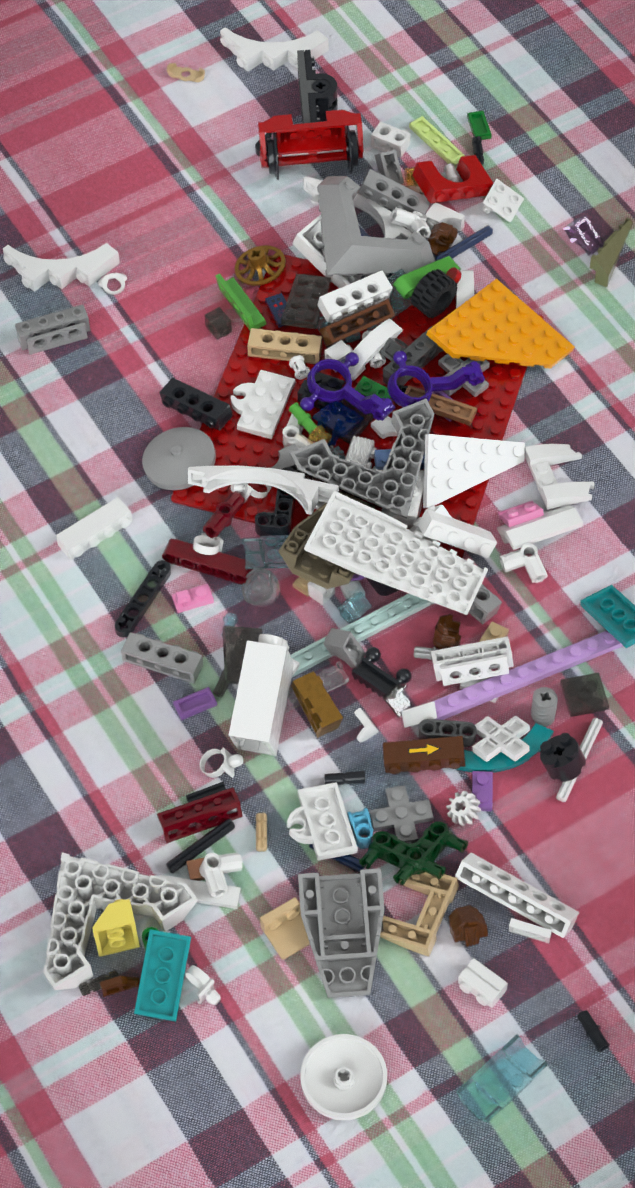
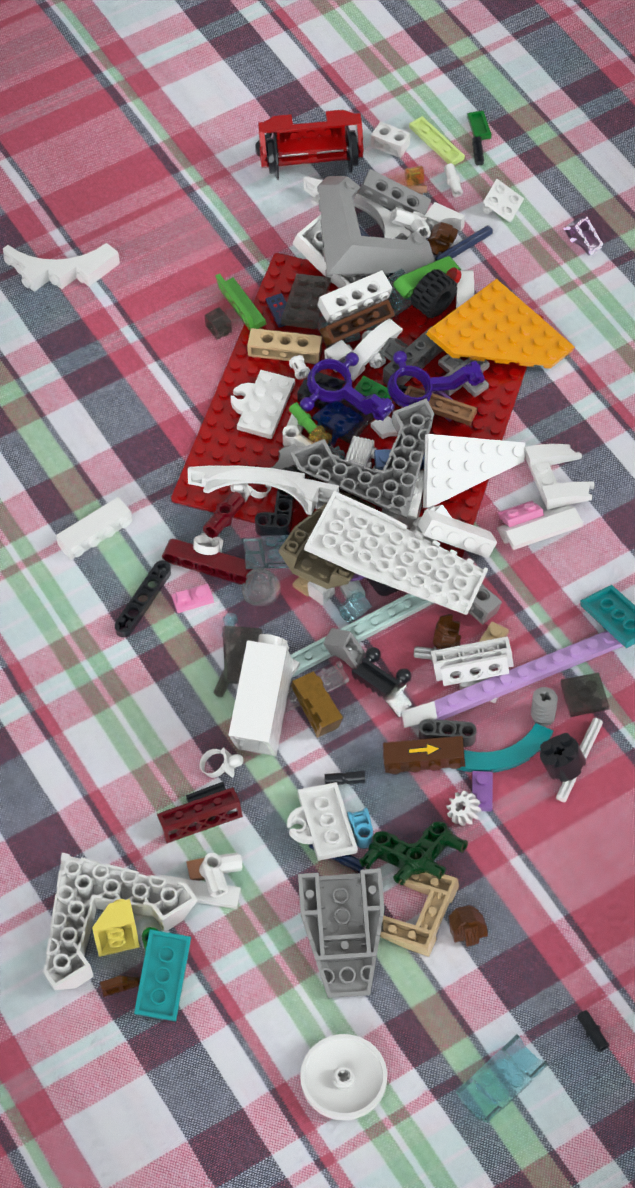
light grey brick [15,305,90,355] -> none
clear smoke axle [79,970,119,996] -> none
white piece [98,273,127,295] -> none
light grey brick [121,632,203,684] -> none
light grey dish [142,427,216,490] -> none
black brick [159,377,233,431] -> none
black axle [166,819,235,873] -> none
tan piece [167,63,205,82] -> none
medium lavender tile [173,687,217,720] -> none
white piece [185,965,221,1005] -> none
white arch [220,27,329,71] -> none
pearl gold wheel [235,245,286,286] -> none
tan axle [256,813,267,852] -> none
tan bracket [260,897,310,960] -> none
black piece [297,50,338,123] -> none
white tile [354,708,379,743] -> none
light grey plate [370,785,434,844] -> none
light grey arch [374,149,404,184] -> none
red arch [412,155,493,203] -> none
white brick [455,853,579,938] -> none
white brick [458,959,508,1008] -> none
white plate [472,716,530,762] -> none
white piece [499,543,548,583] -> none
white tile [509,918,552,943] -> none
olive wedge [590,217,633,287] -> none

